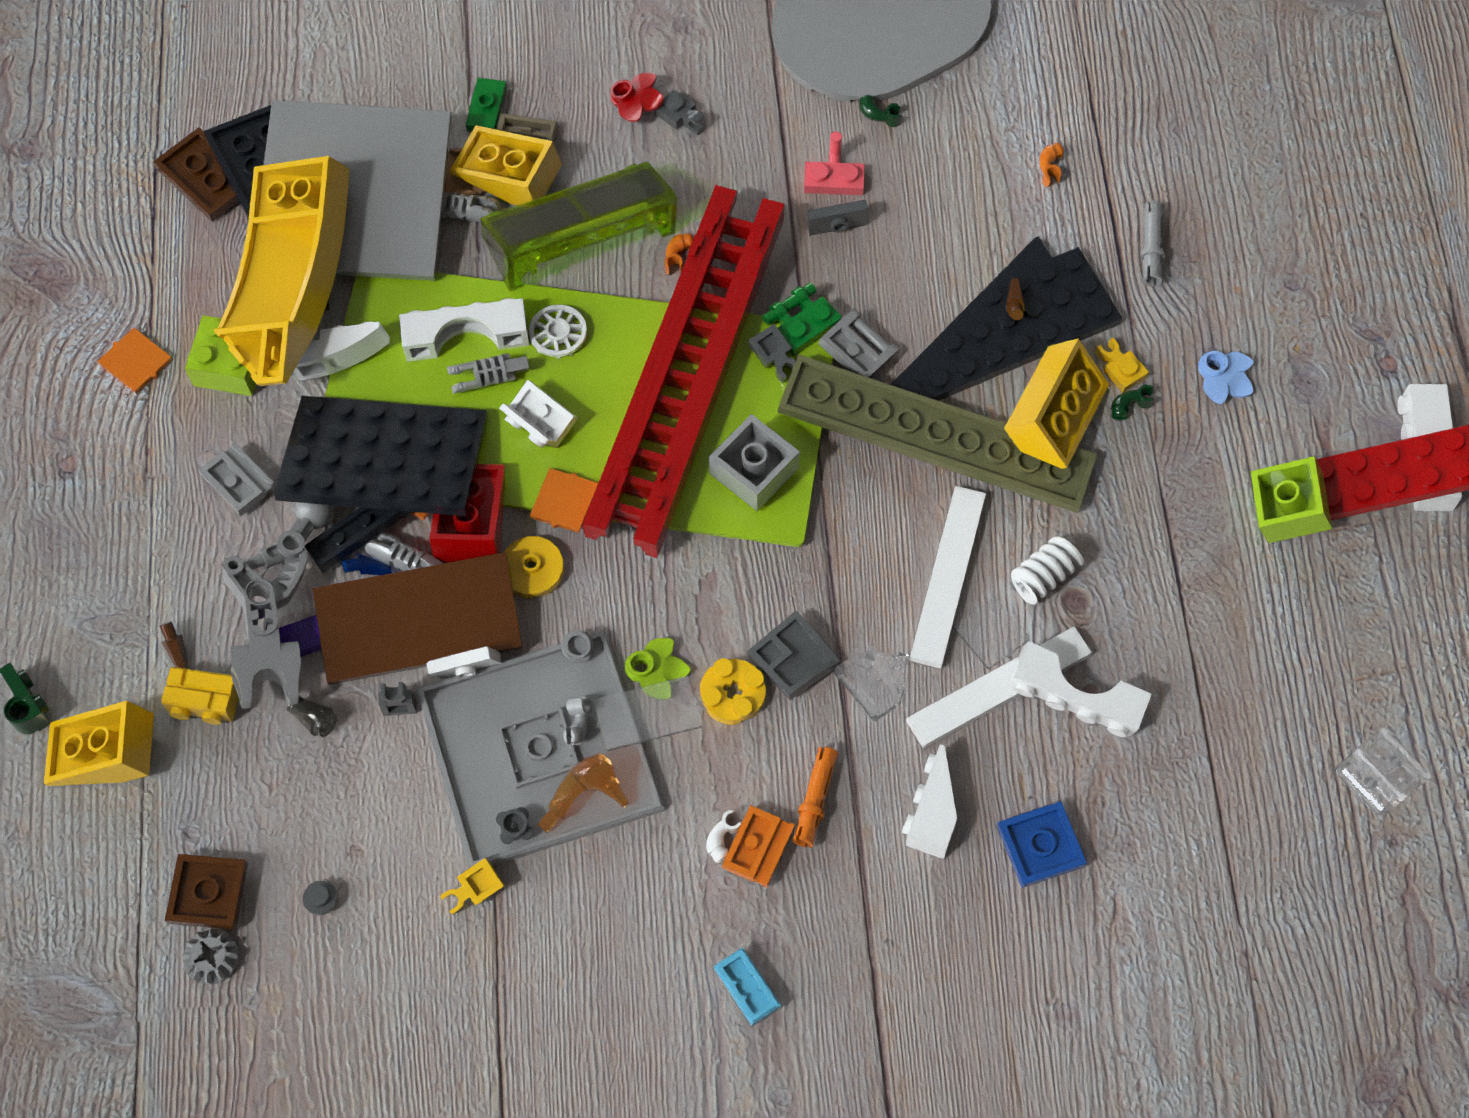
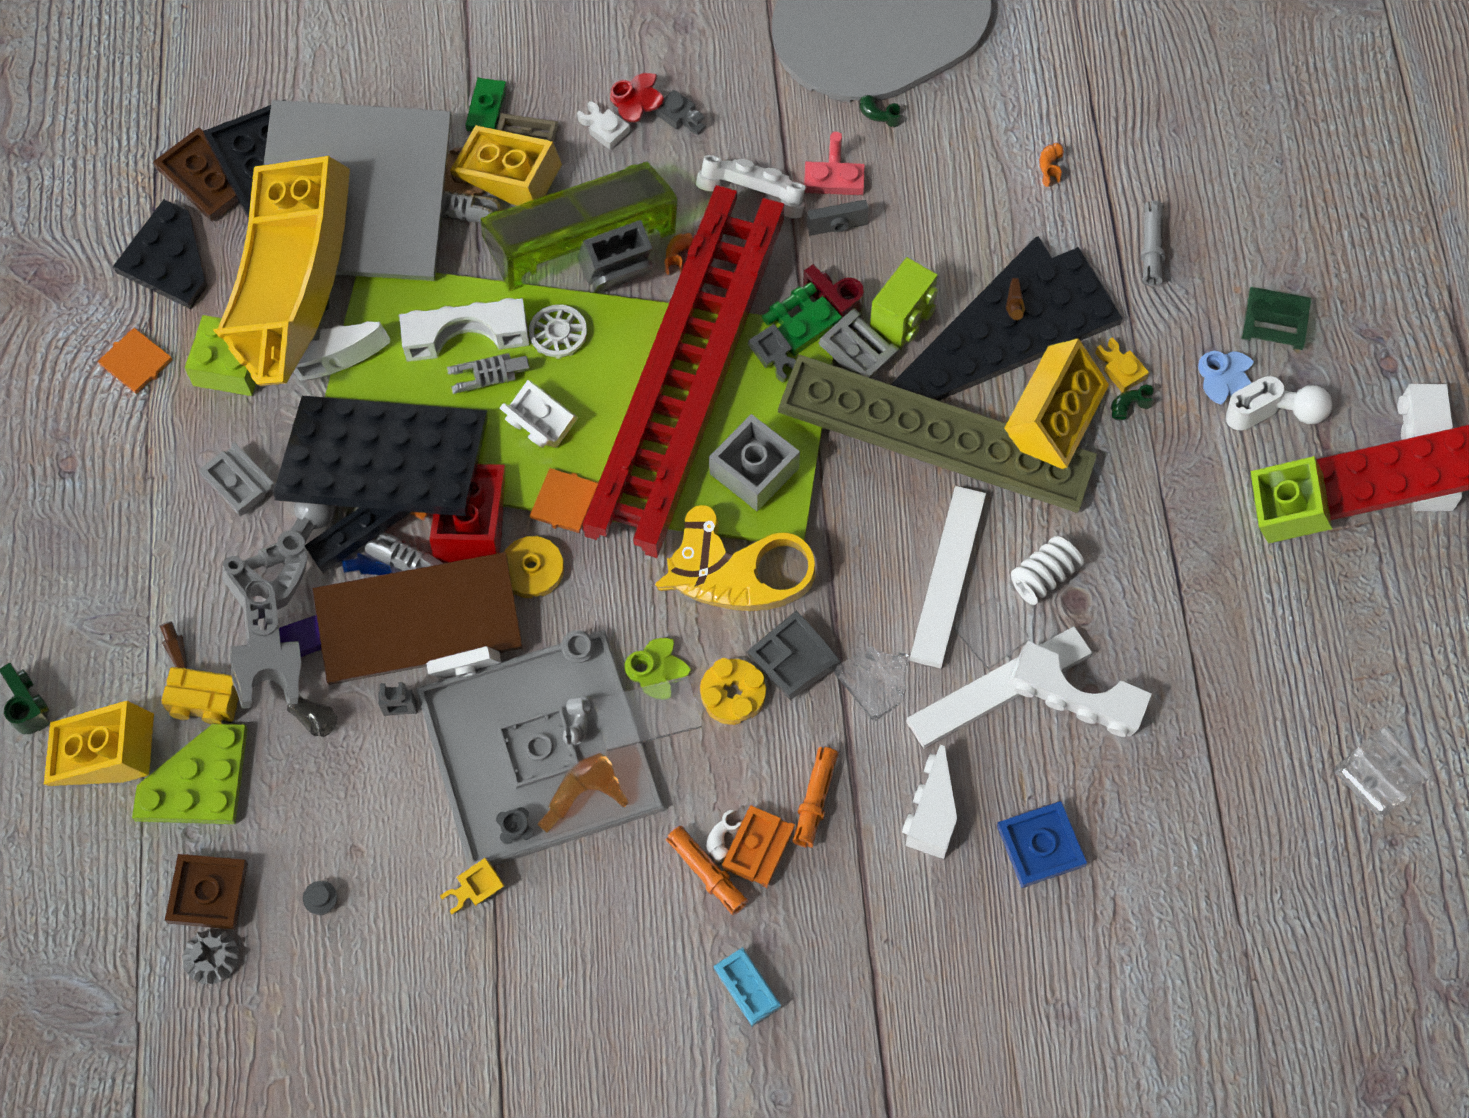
none -> black plate [113,199,207,309]
none -> lime plate [132,724,248,824]
none -> white plate [577,101,630,150]
none -> dark grey brick [577,220,653,293]
none -> yellow animal [655,505,816,611]
none -> orange pin [666,826,748,915]
none -> white plate [696,155,806,218]
none -> dark red plate [803,264,864,318]
none -> lime brick [870,257,939,350]
none -> white beam [1226,376,1332,431]
none -> clear green plate [1240,286,1311,350]

